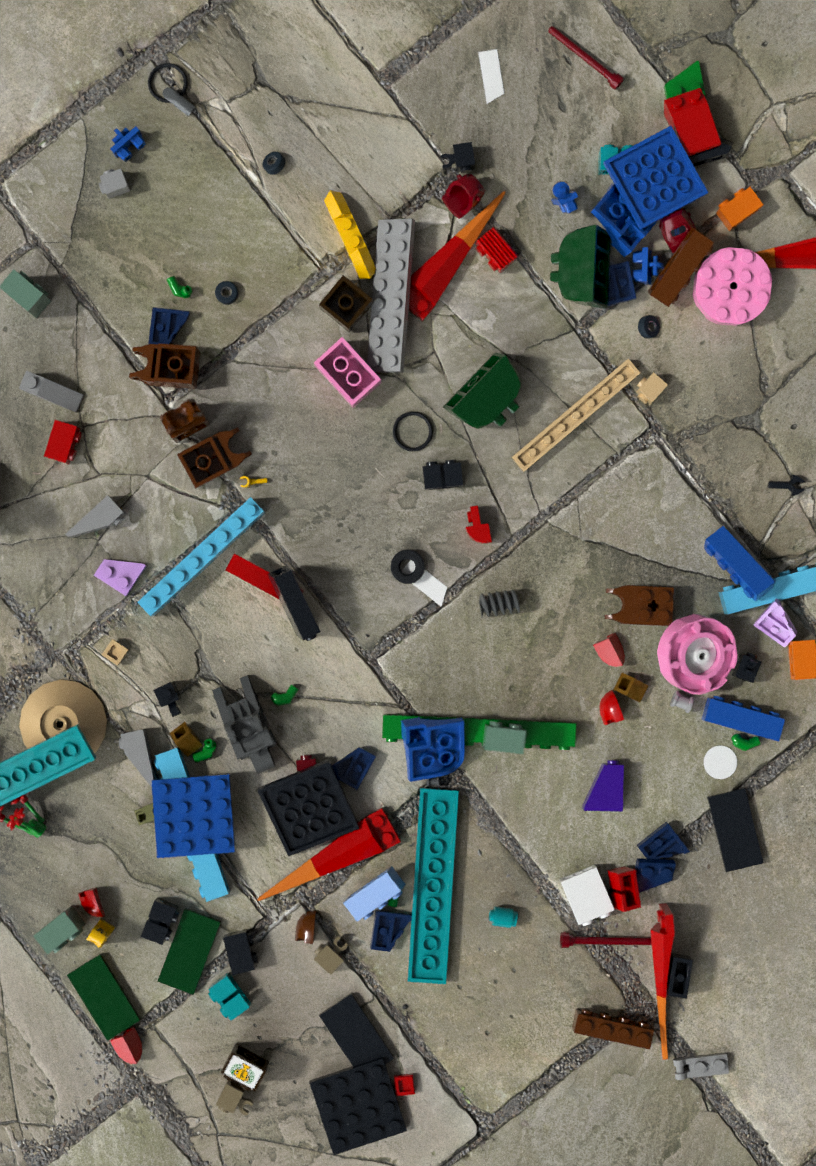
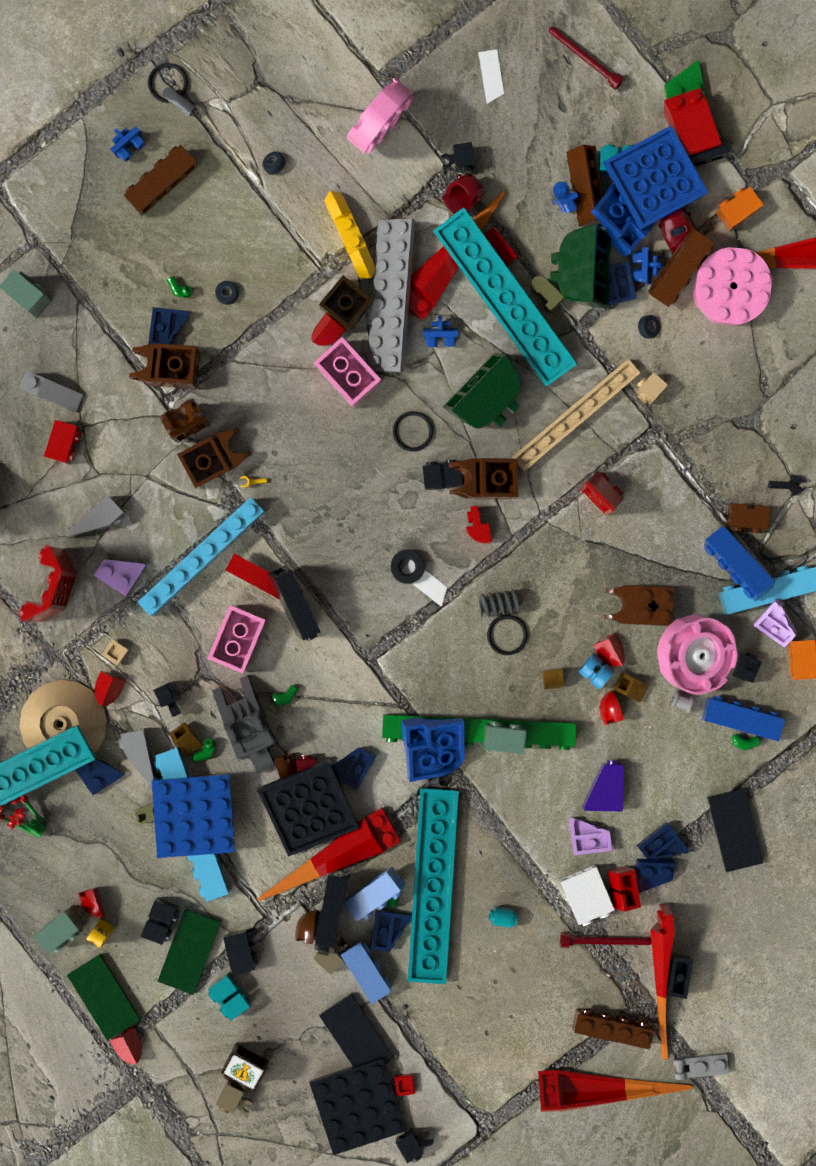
light grey brick [98,168,130,199] -> none
white sticker [704,746,737,779] -> none
none -> red slope [19,545,77,622]
none -> dark blue wing [75,758,124,795]
none -> red brick [95,671,126,706]
none -> reddish brown brick [124,144,198,216]
none -> bright pink brick [207,605,267,674]
none -> reddish brown brick [274,752,297,778]
none -> red brick [311,314,345,346]
none -> black brick [314,875,347,956]
none -> medium blue brick [341,939,392,1005]
none -> bright pink piece [347,77,415,154]
none -> black brick [395,1128,434,1164]
none -> blue hips [423,316,458,347]
none -> teal plate [433,207,578,387]
none -> reddish brown brick [449,458,518,500]
none -> black tyre [487,615,527,656]
none -> olive leg [530,276,564,314]
none -> red plate [538,1070,693,1112]
none -> pearl gold brick [542,668,564,690]
none -> reddish brown brick [566,144,604,227]
none -> lavender wing [569,817,612,855]
none -> dark azure wheel [578,654,615,690]
none -> red slope [579,471,624,516]
none -> reddish brown brick [726,503,770,534]

